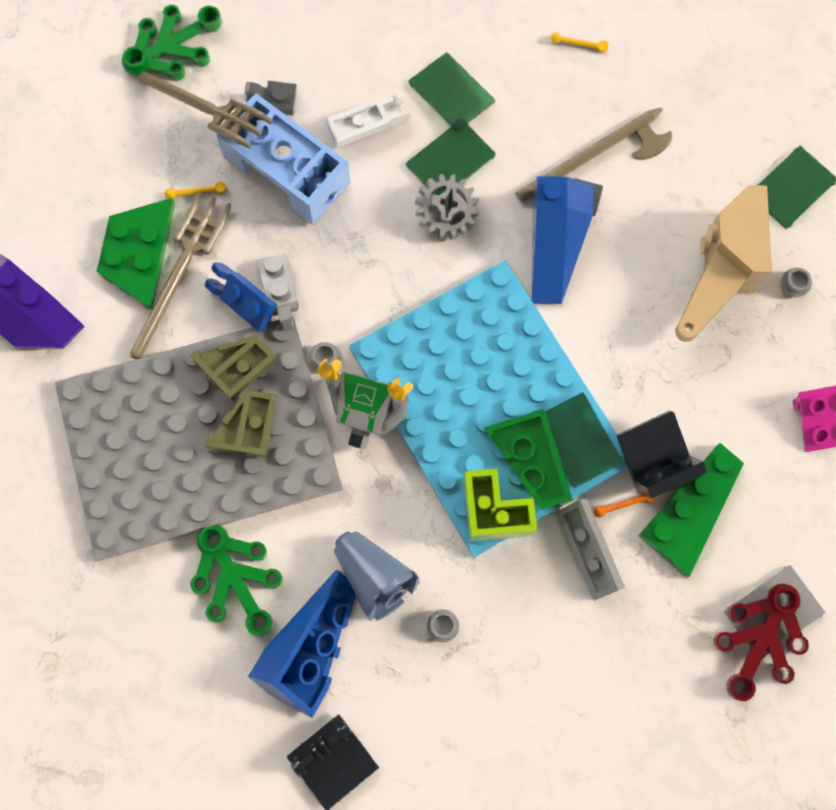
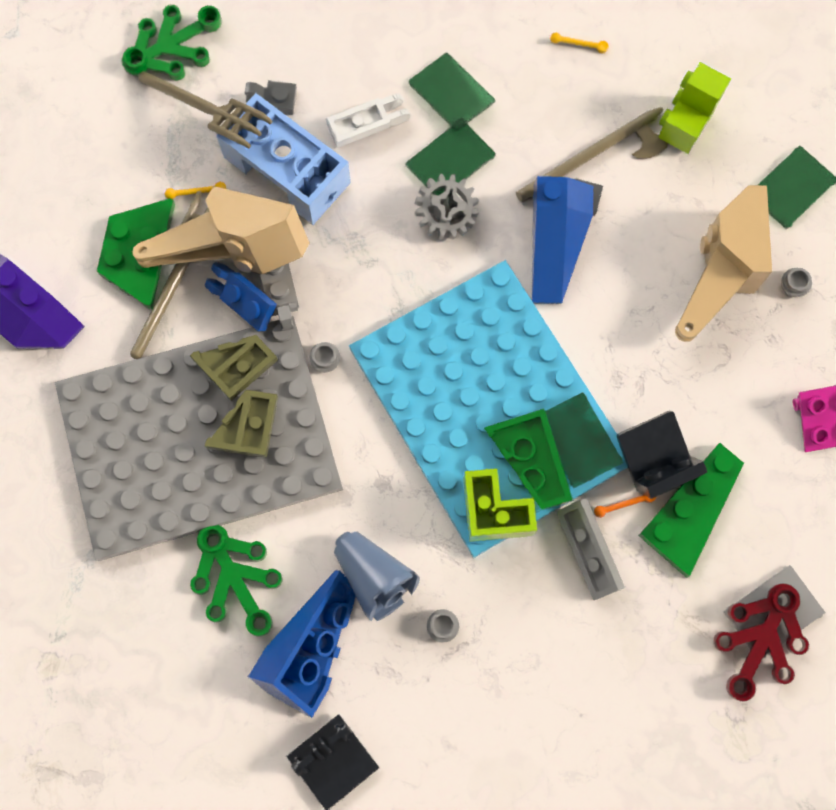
torso [317,358,413,449] -> none
none -> tan slope [133,186,310,274]
none -> lime brick [658,62,731,154]

